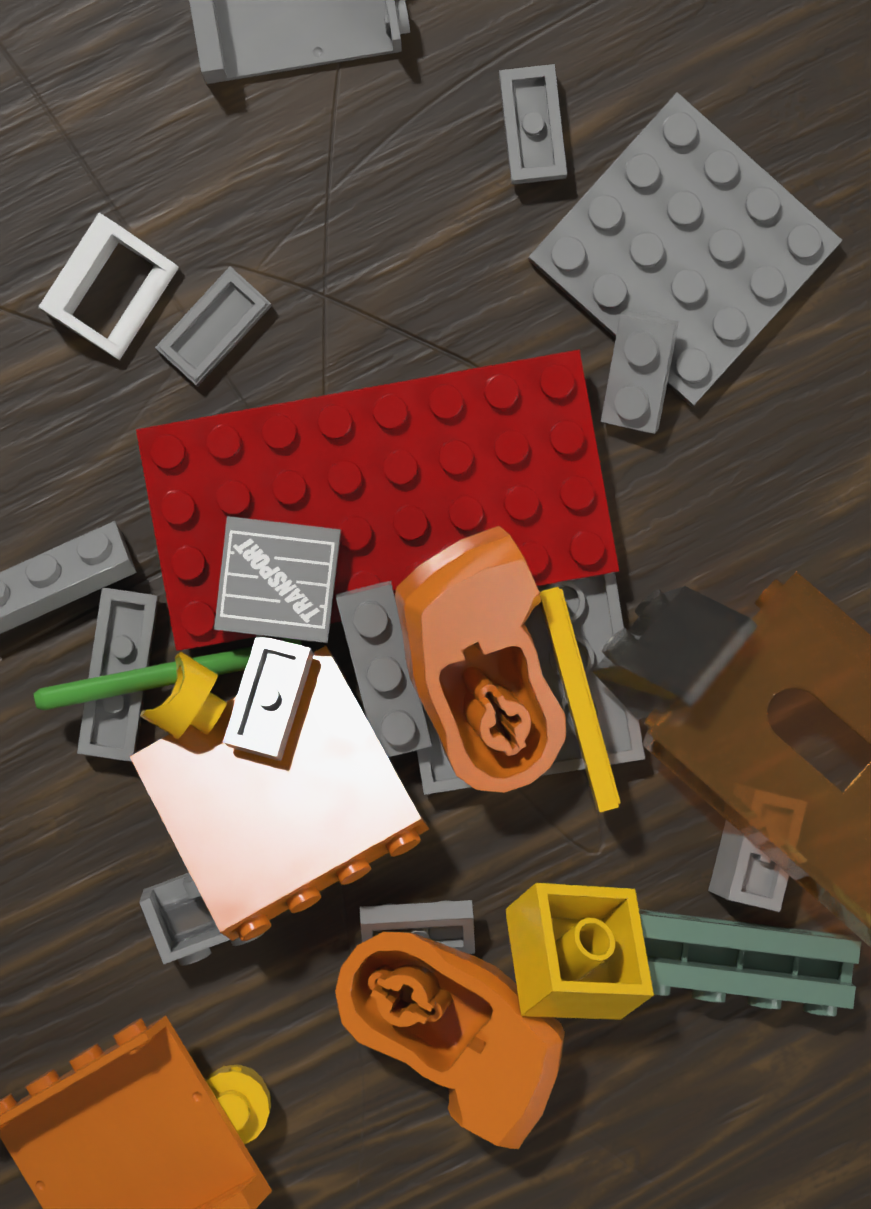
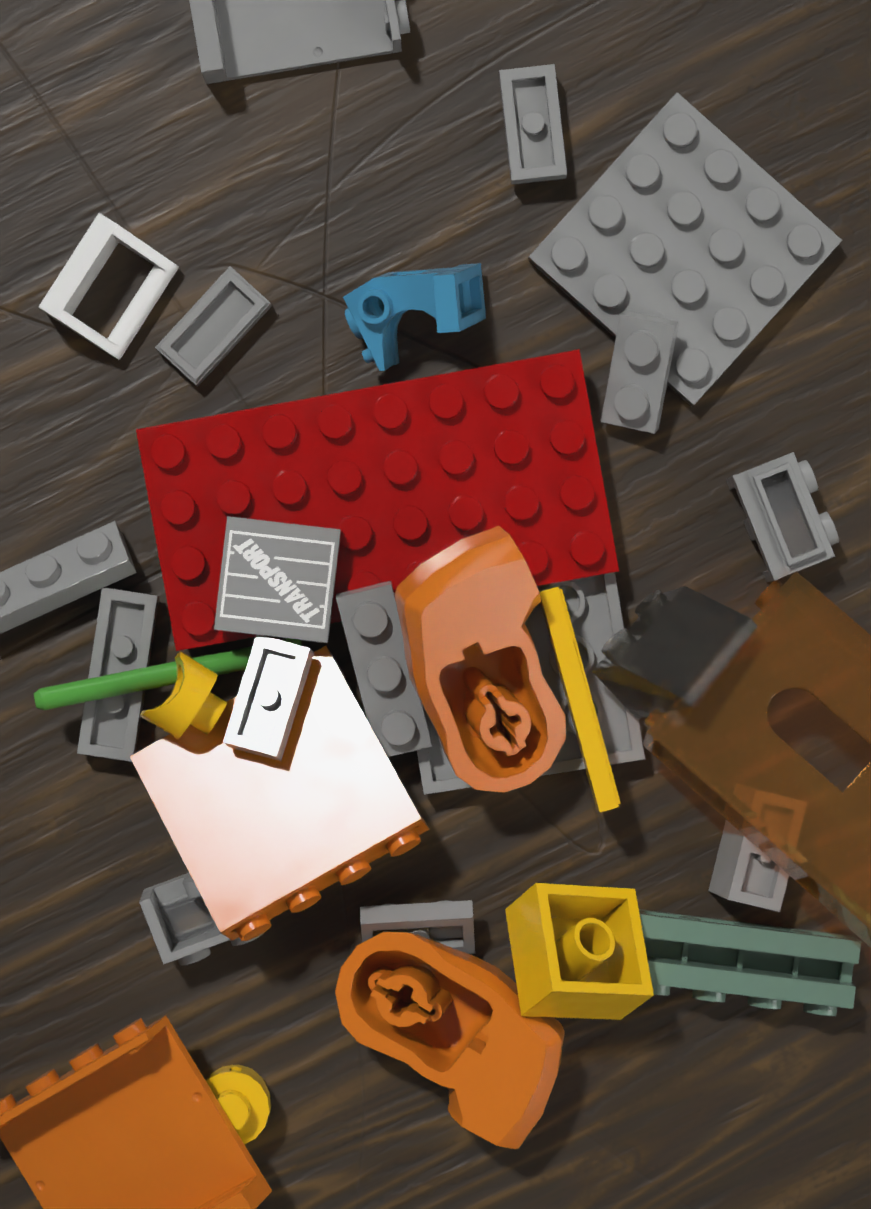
none -> dark azure tile [343,263,486,371]
none -> light grey window [726,452,839,582]

